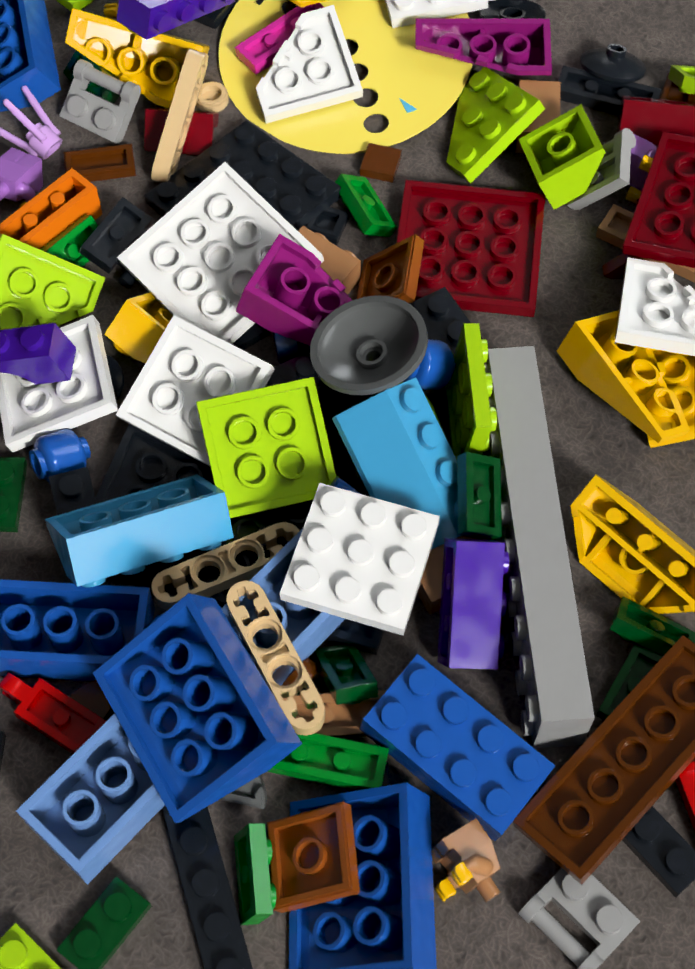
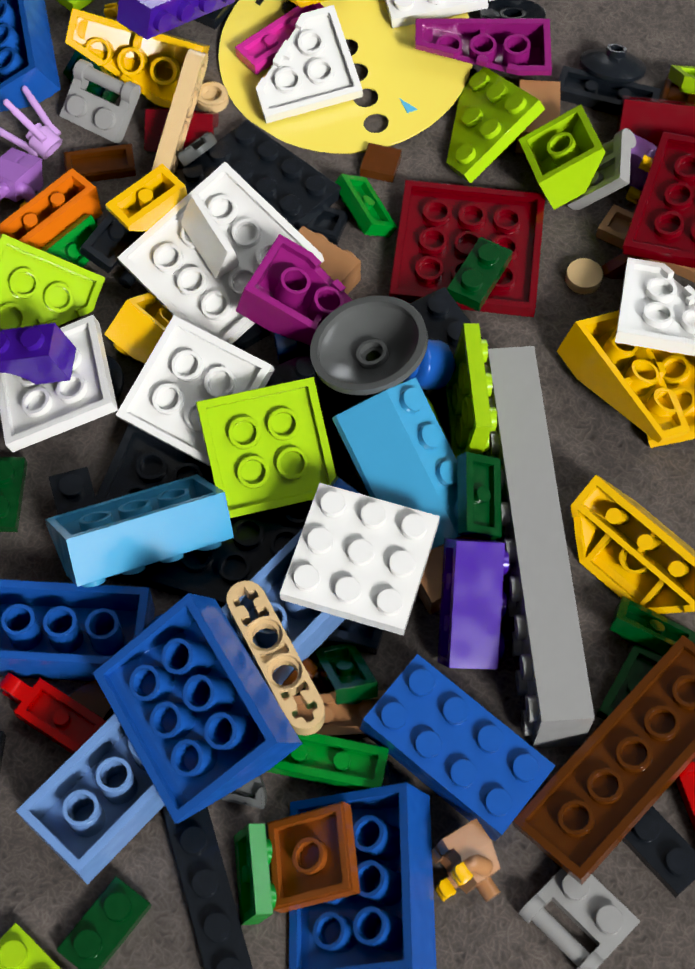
blue head [29,428,91,483] -> none
tan beam [151,522,299,610] -> none
dark orange tile [357,234,425,303] -> none
none -> yellow slope [105,163,187,231]
none -> dark grey tile [178,132,218,167]
none -> white slope [181,193,240,278]
none -> dark green plate [447,237,513,312]
none -> tan tile [565,258,603,294]

